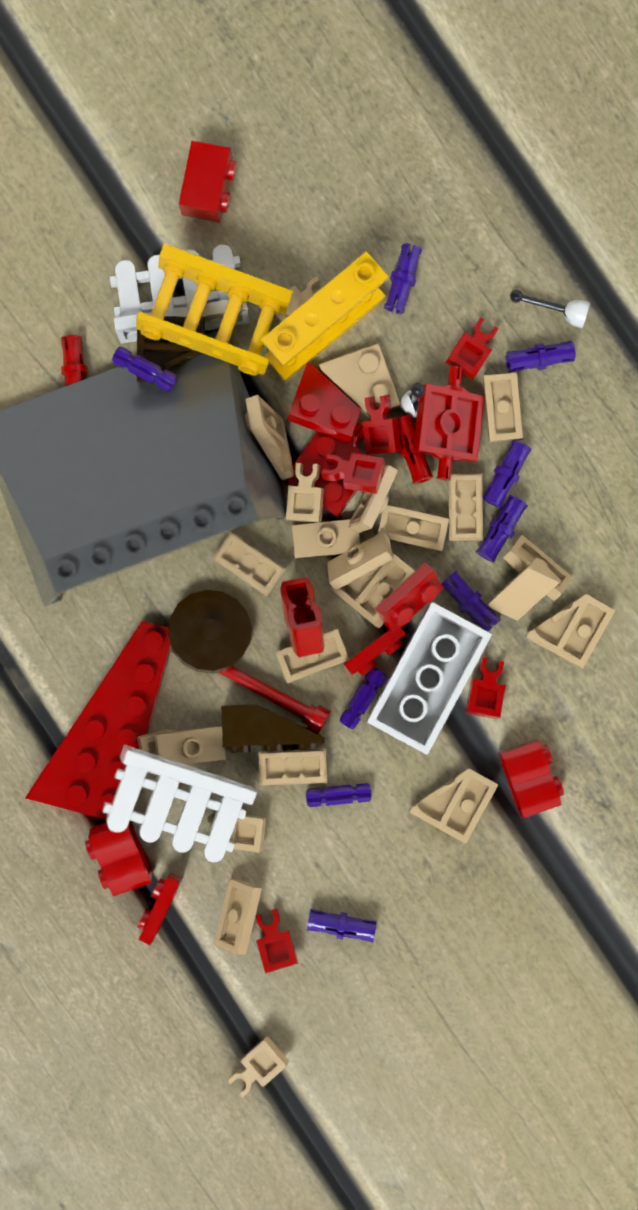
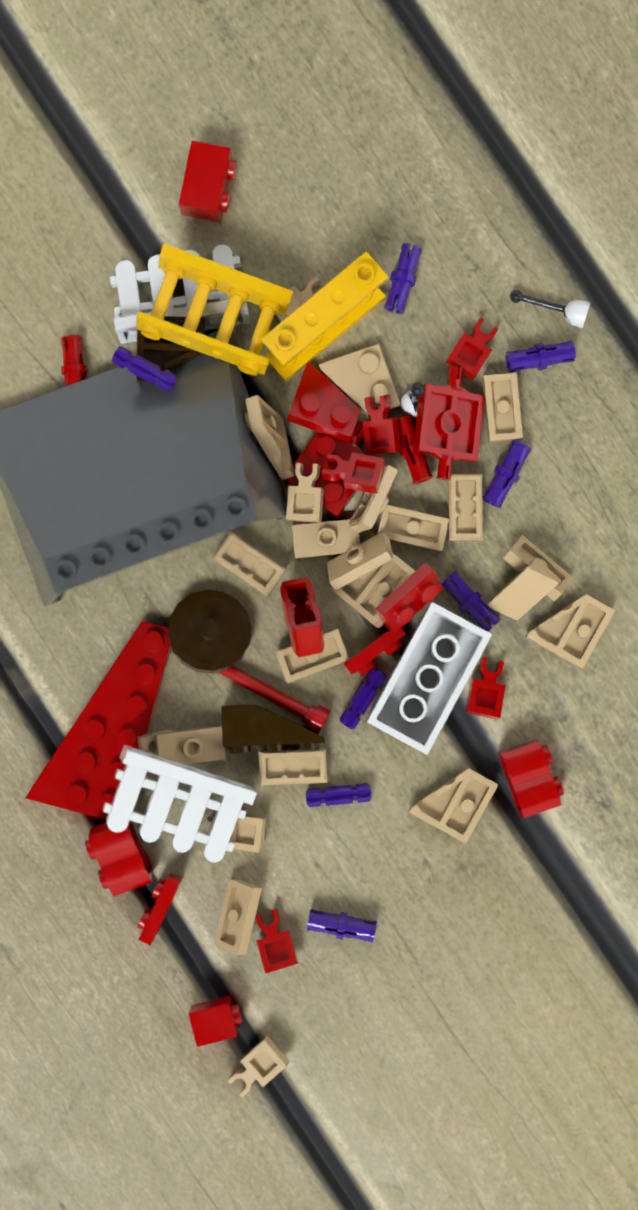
dark purple pin [476,495,528,563] -> none
none -> red brick [188,995,243,1047]

